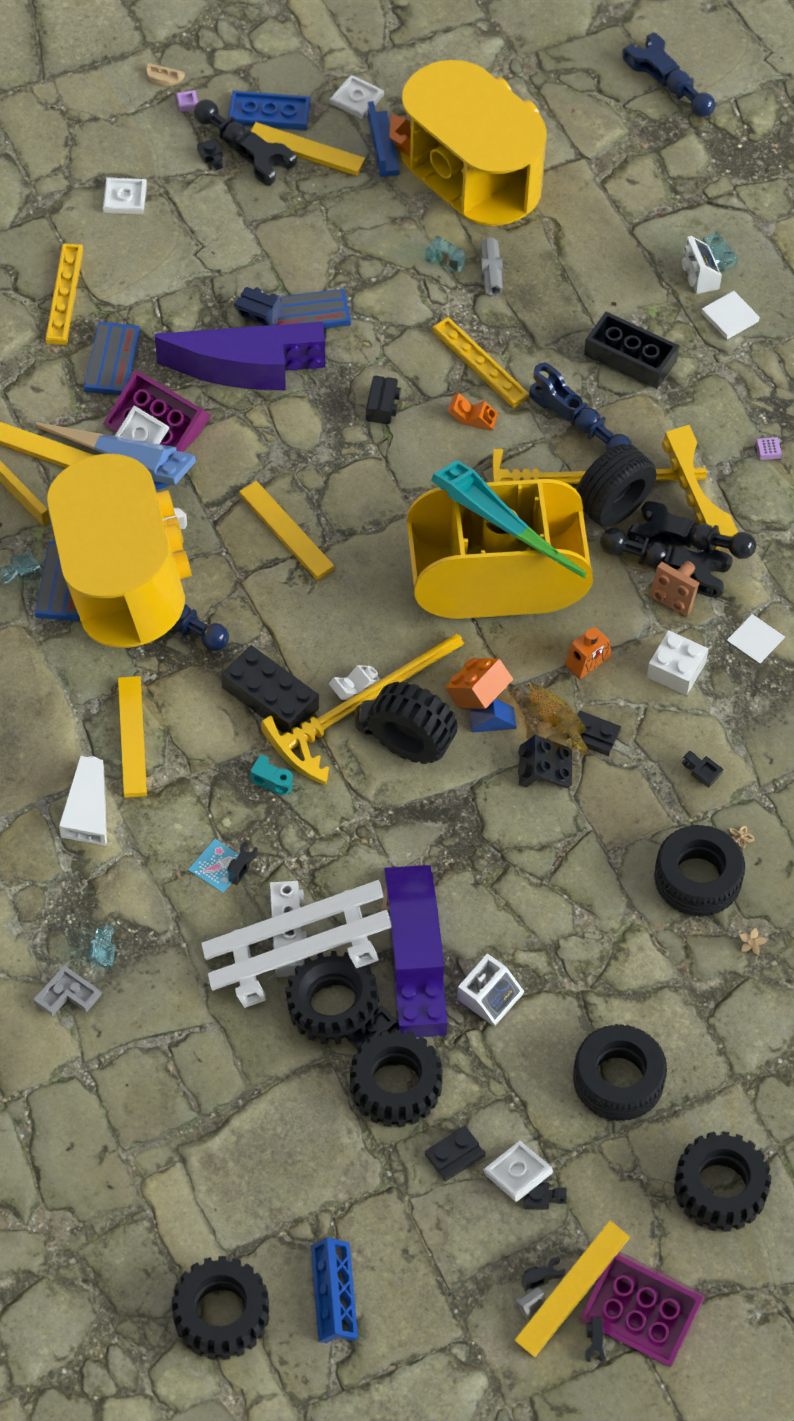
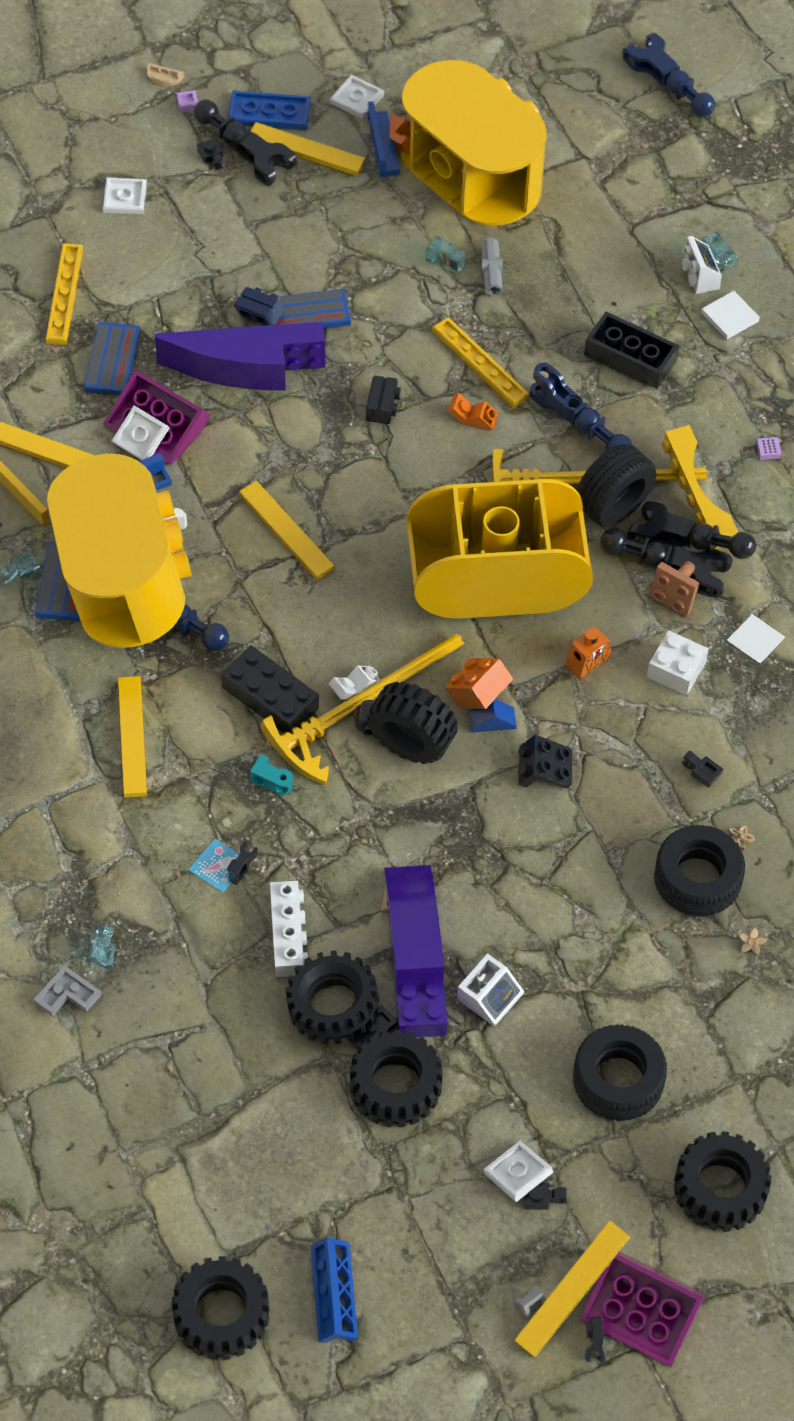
medium blue plate [36,422,196,486] -> none
white slope [59,756,107,846] -> none
white fence [202,880,392,1008] -> none
black plate [425,1125,486,1182] -> none
teal plate [431,460,586,578] -> none
black plate [521,1257,566,1292] -> none
clear yellow slope [527,683,589,756] -> none
black plate [567,710,621,756] -> none

